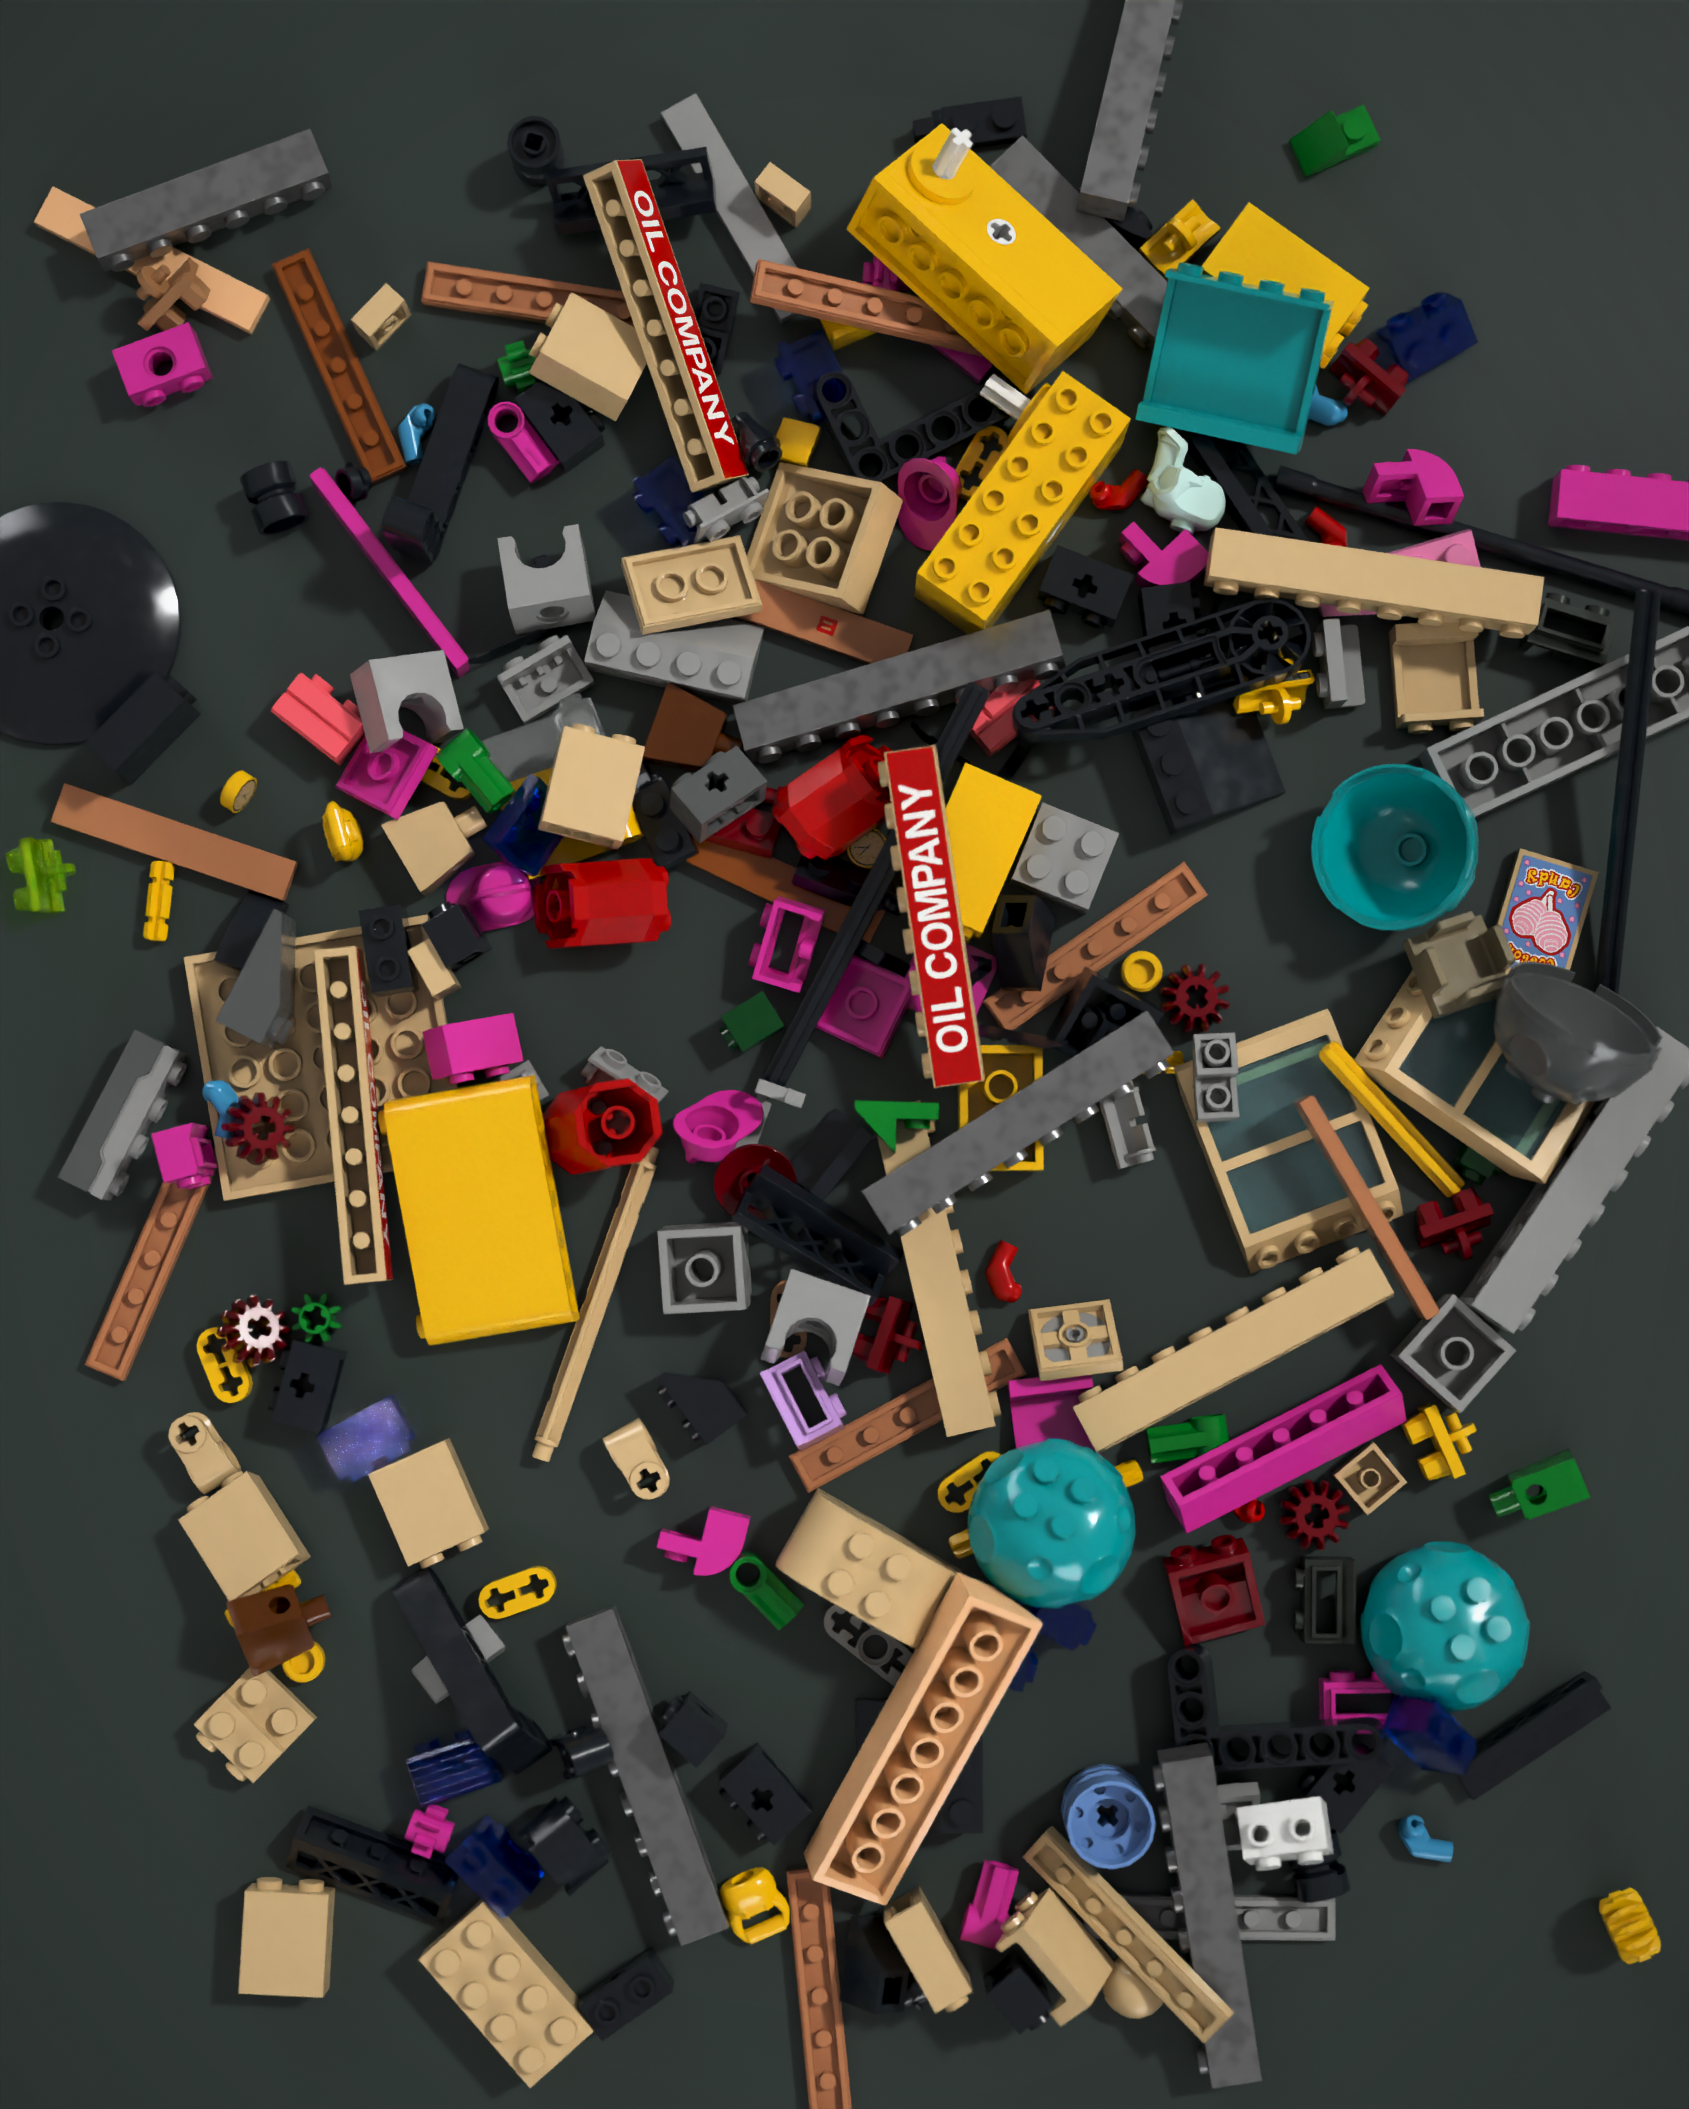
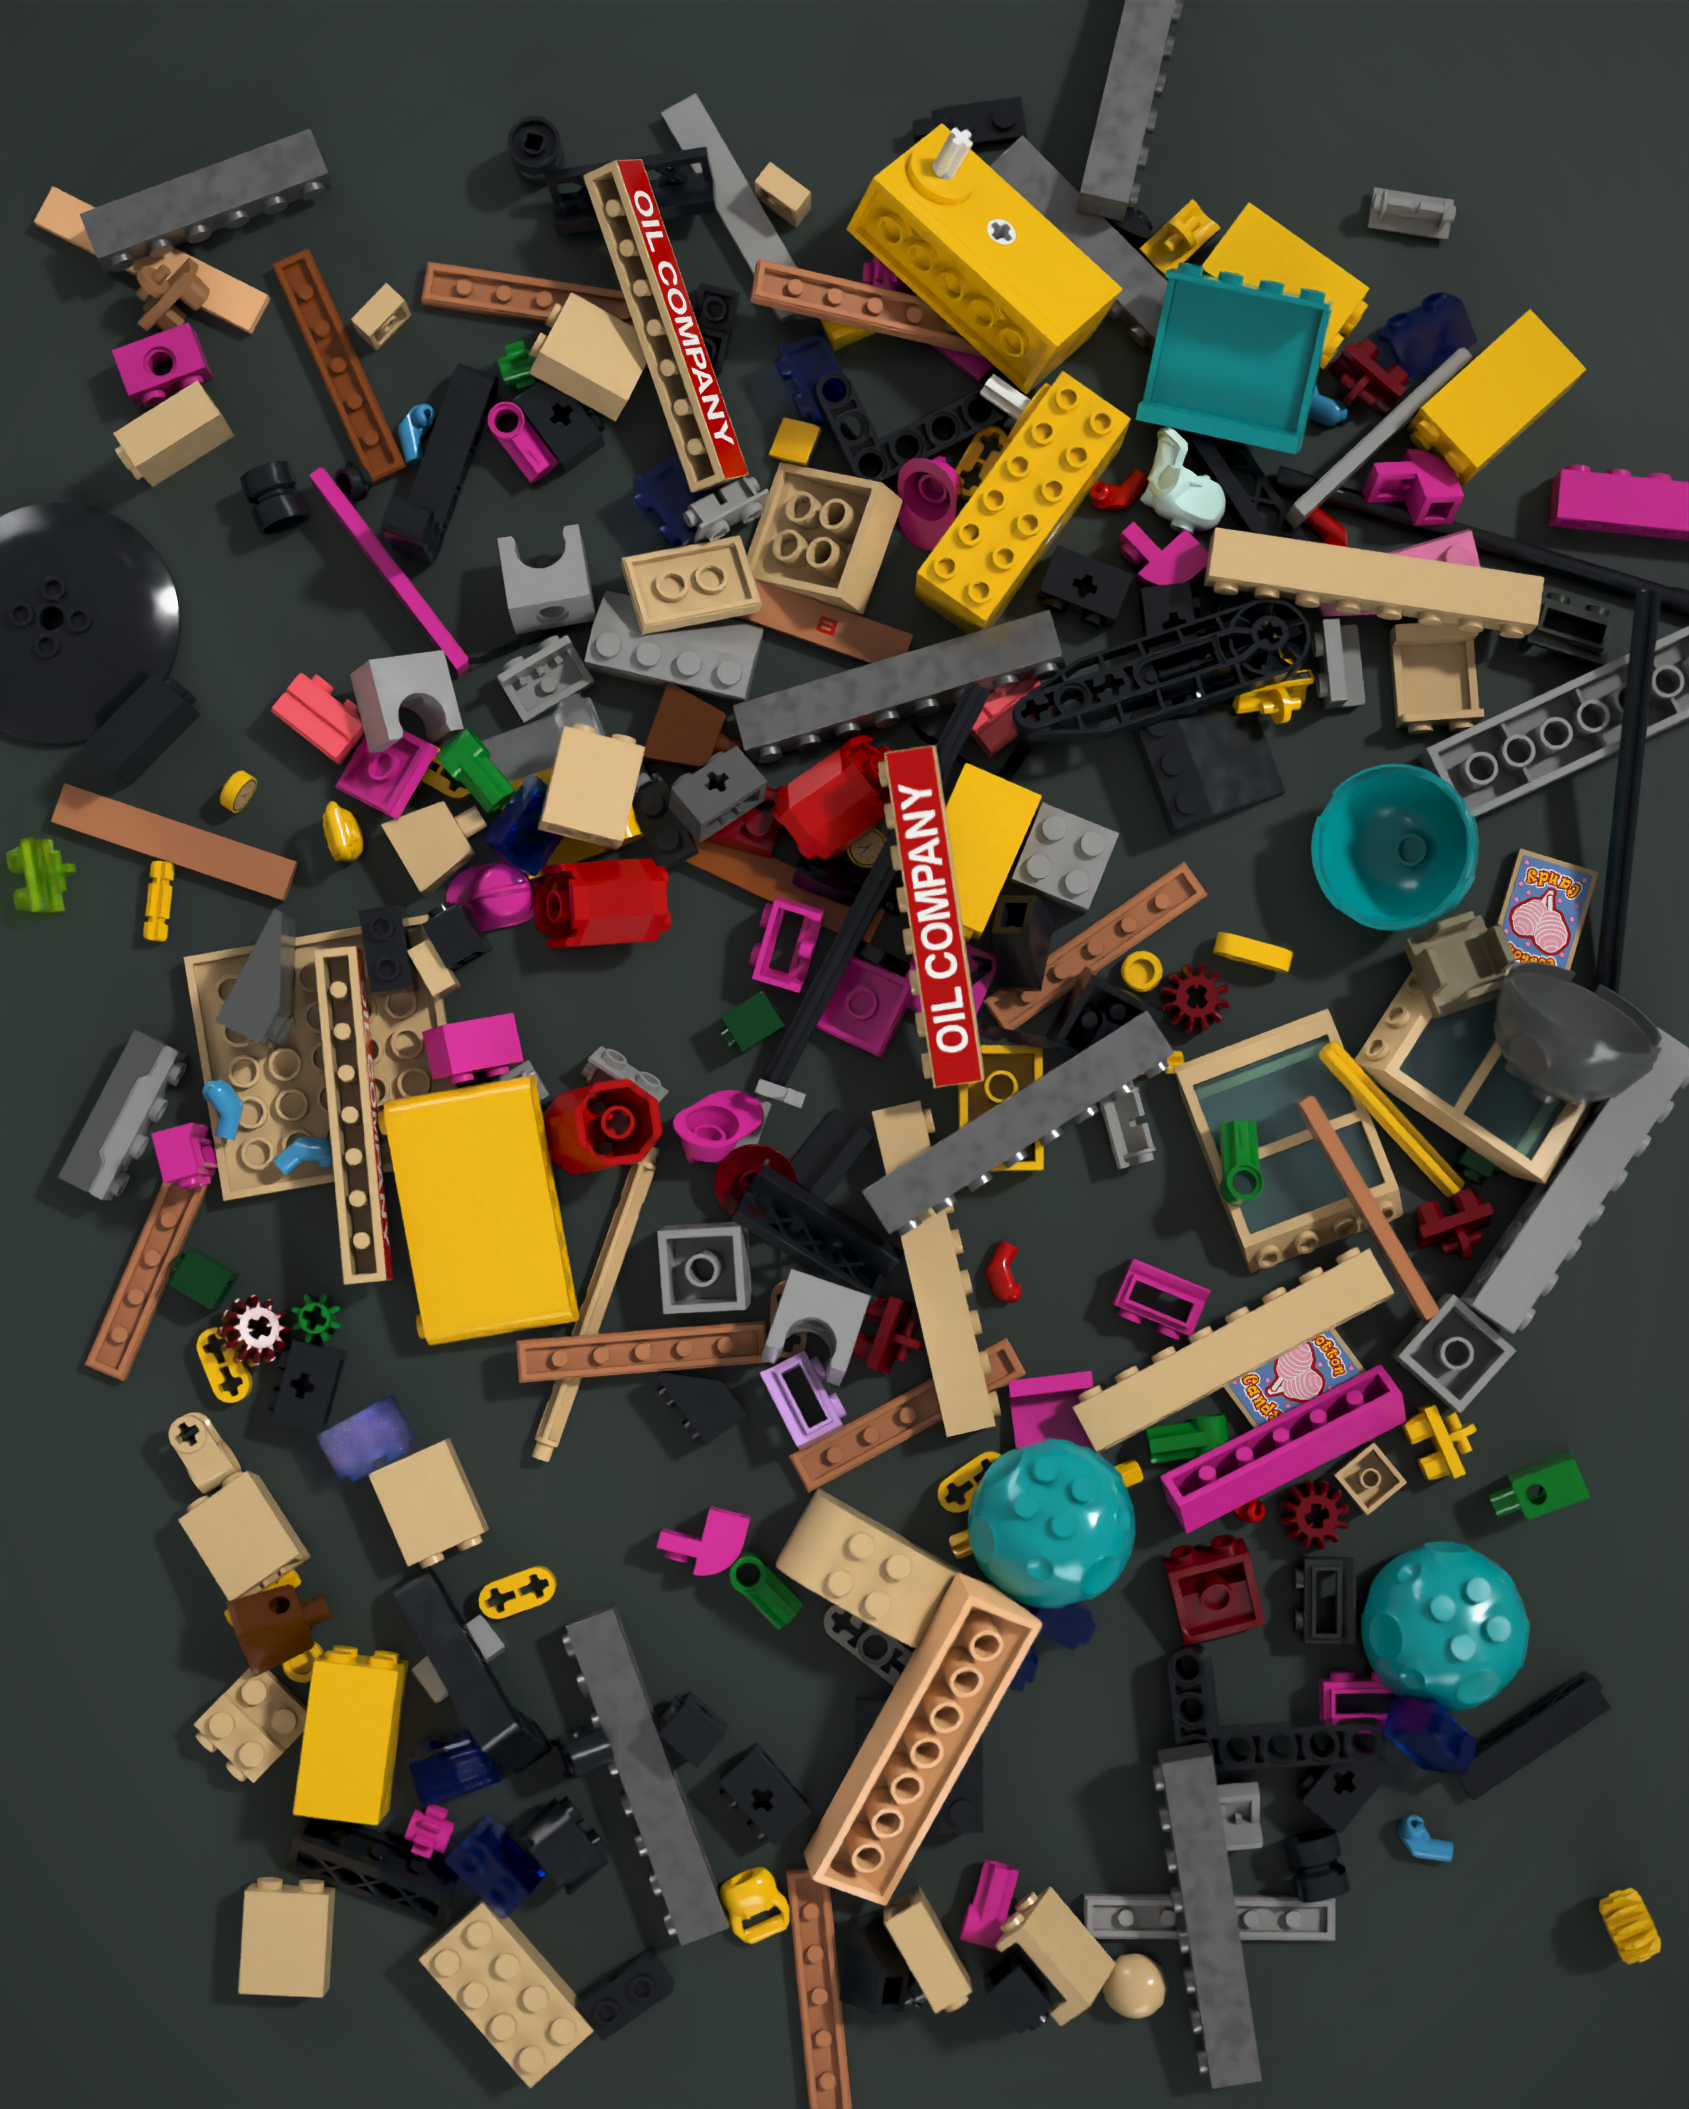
black slope [214,890,289,971] -> none
dark red gear [221,1092,295,1163] -> none
tan piece [603,1417,670,1500] -> none
black cone [731,412,782,472] -> none
green slope [855,1100,939,1154] -> none
tan tile [1023,1826,1235,2044] -> none
tan piece [1028,1299,1123,1381] -> none
medium blue wheel [1060,1764,1156,1870] -> none
light grey slope [1193,1032,1239,1123] -> none
white brick [1237,1796,1334,1871] -> none
green slope [1289,104,1381,178] -> none
none -> tan brick [113,380,235,487]
none -> dark green brick [168,1249,240,1310]
none -> dark azure arm [273,1136,333,1175]
none -> yellow brick [293,1645,409,1825]
none -> nougat tile [516,1320,767,1383]
none -> dark pink window [1112,1259,1211,1341]
none -> yellow beam [1213,932,1293,973]
none -> green piece [1219,1120,1264,1206]
none -> tile [1223,1328,1366,1429]
none -> light grey tile [1286,347,1474,529]
none -> light grey hinge [1368,187,1456,240]
none -> yellow brick [1407,309,1586,488]

